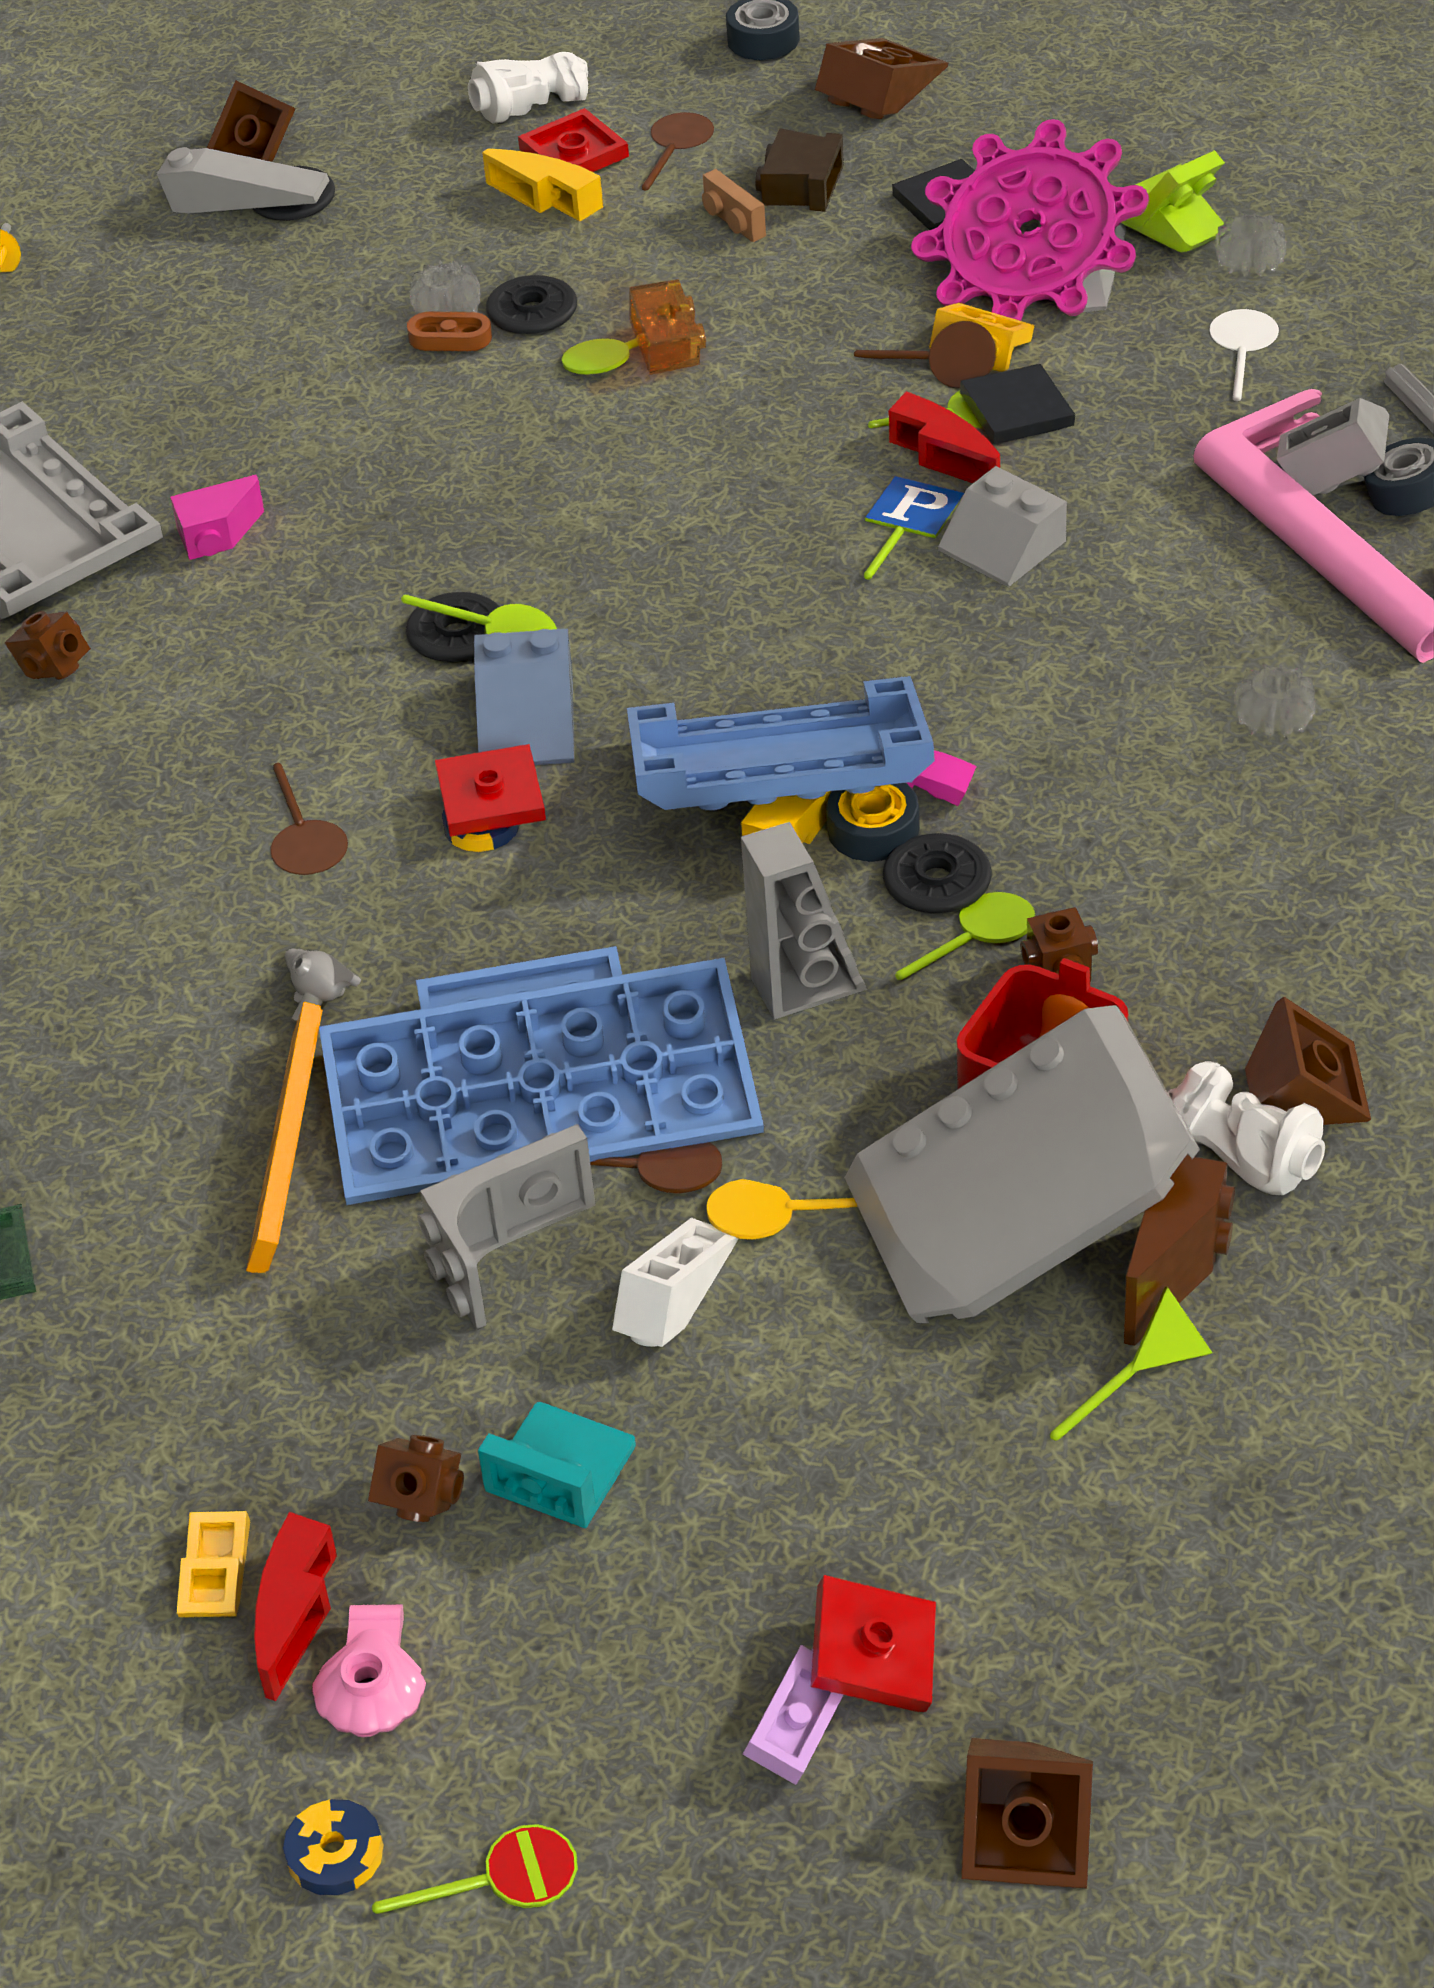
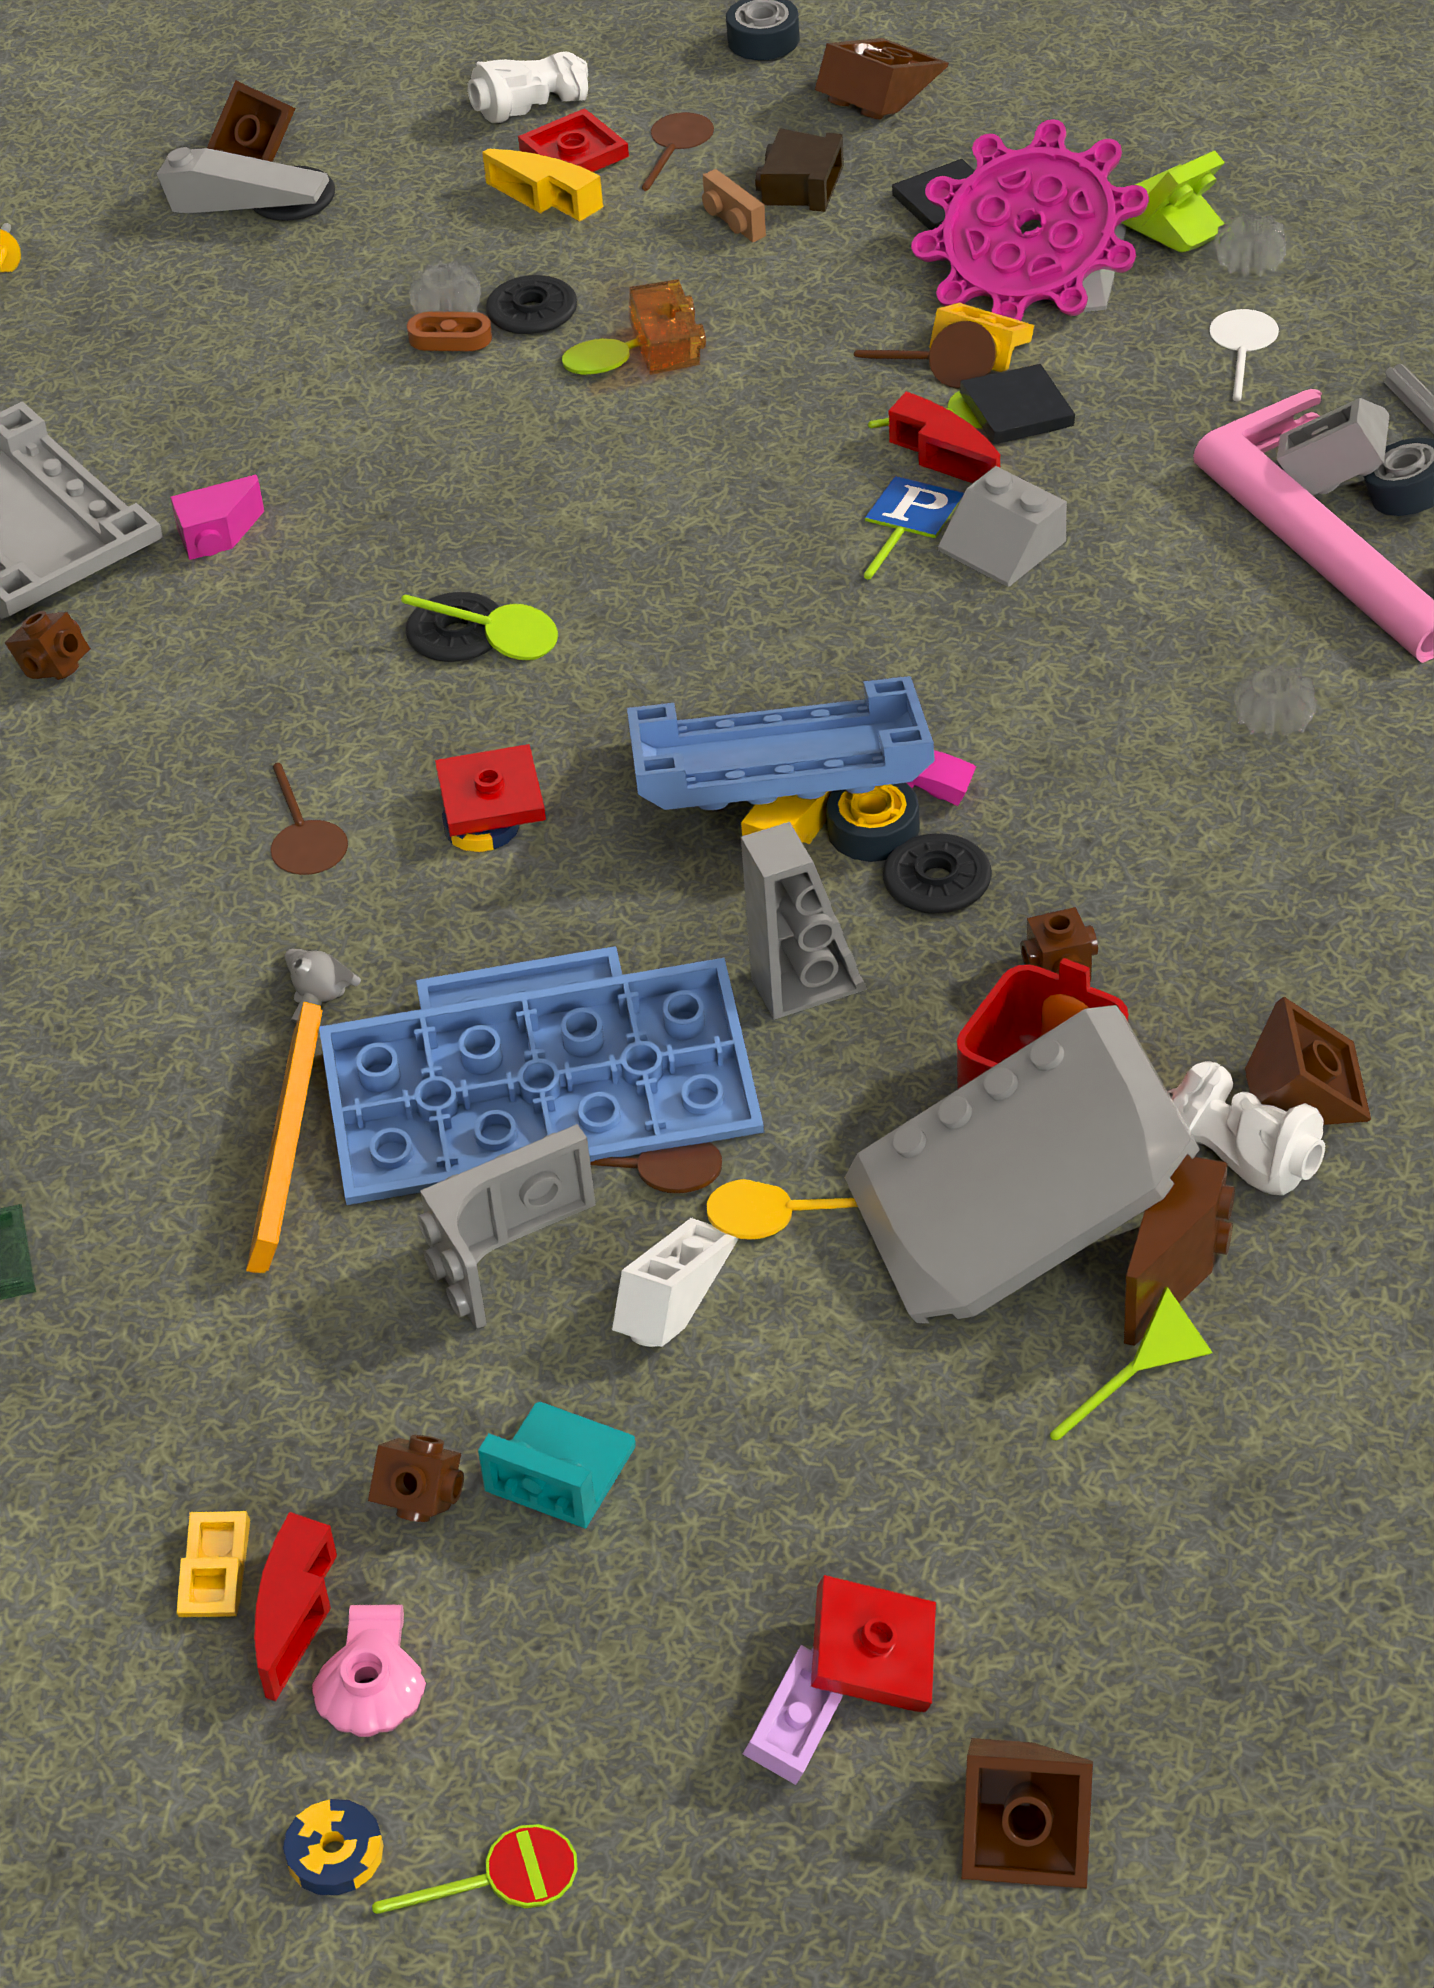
sand blue slope [474,629,574,765] -> none
lime piece [895,892,1035,980] -> none

